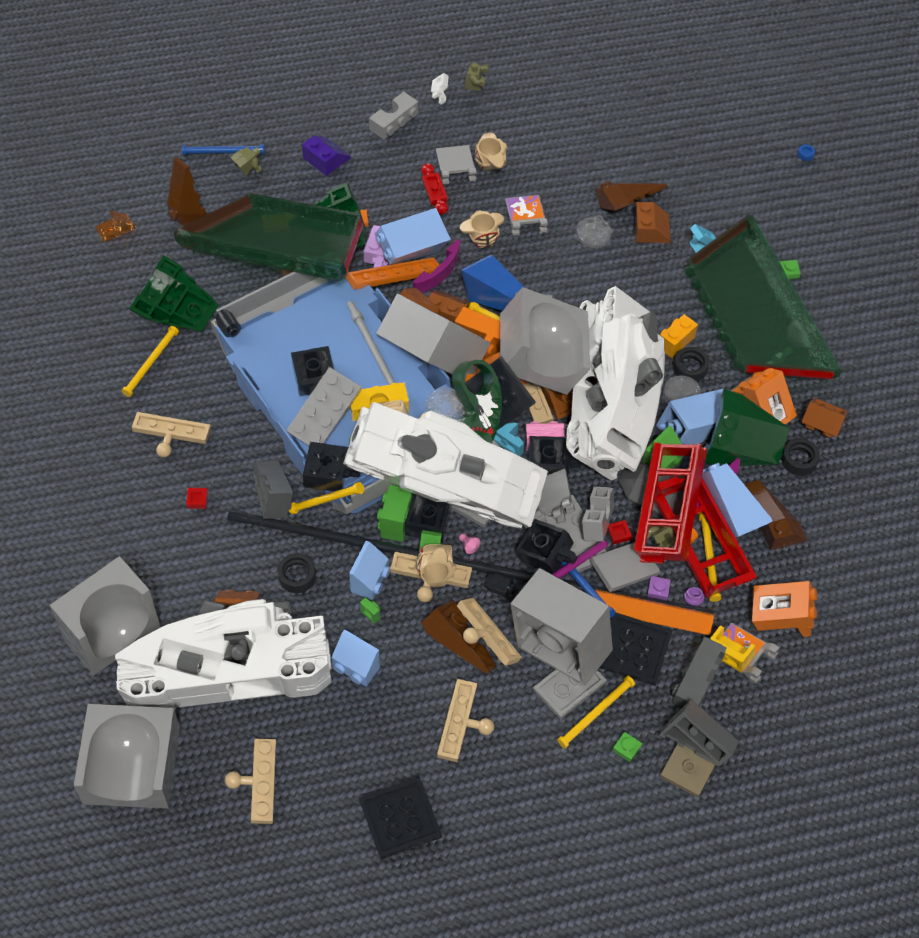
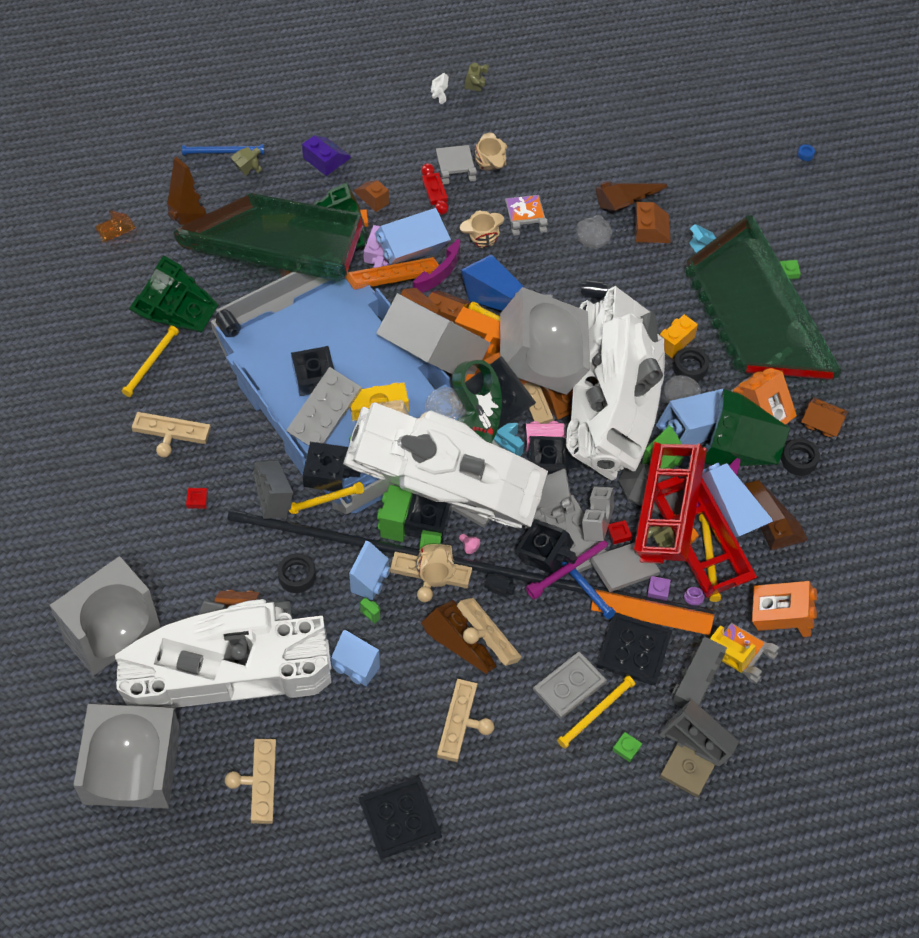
light grey bar [347,301,395,385] -> none
light grey arch [369,92,418,140] -> none
light grey piece [511,568,613,686] -> none
none -> dark orange slope [354,180,389,212]
none -> black brick [581,279,608,299]

